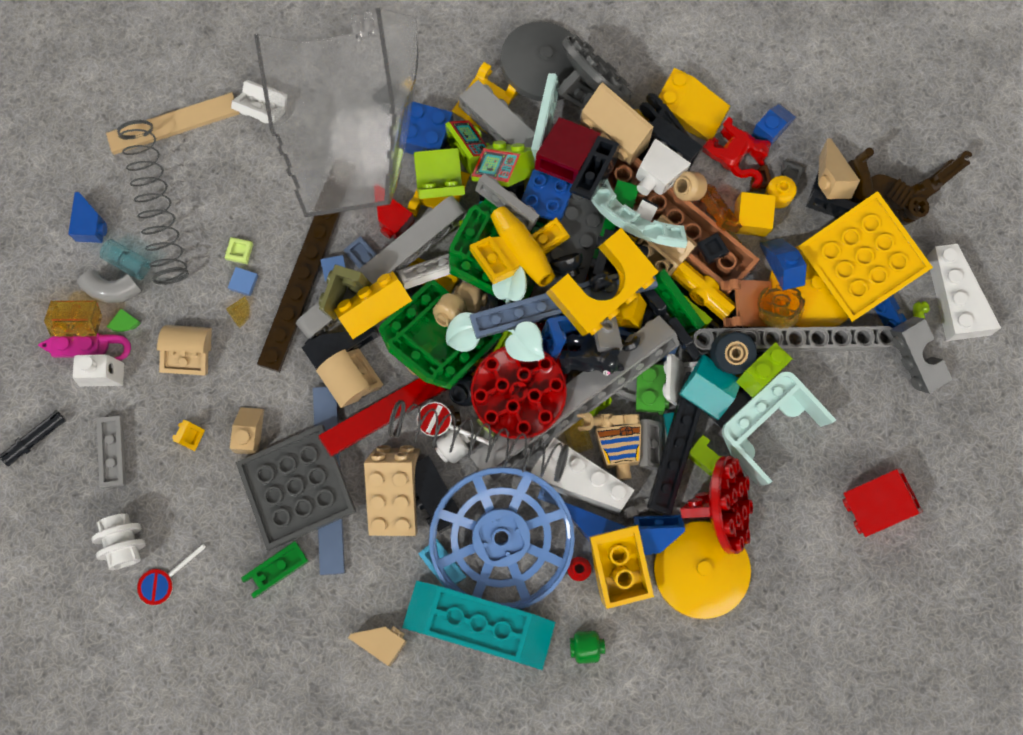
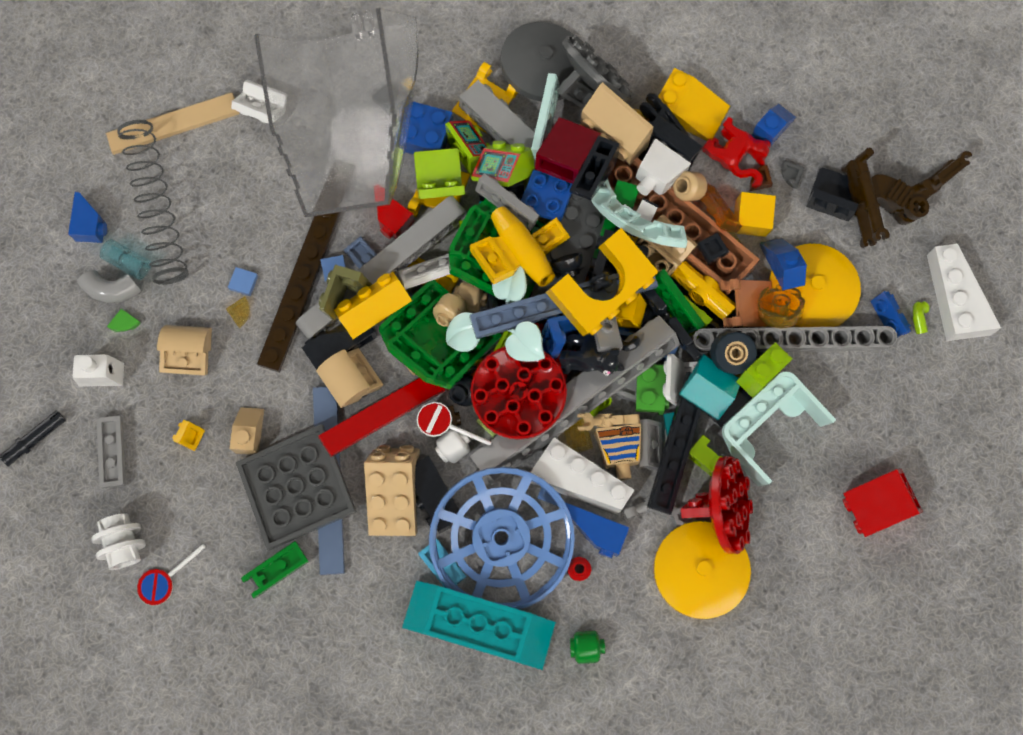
dark pink plate [38,333,131,361] -> none
clear yellow brick [44,300,102,337] -> none
yellowish green tile [225,237,253,264] -> none
tan slope [348,626,407,666] -> none
dark grey piece [388,400,569,482] -> none
yellow slope [590,525,654,609] -> none
blue slope [633,515,685,555] -> none
yellow head [765,175,797,209] -> none
yellow plate [798,191,933,322] -> none
tan slope [818,138,860,199] -> none
arch [890,317,953,394] -> none

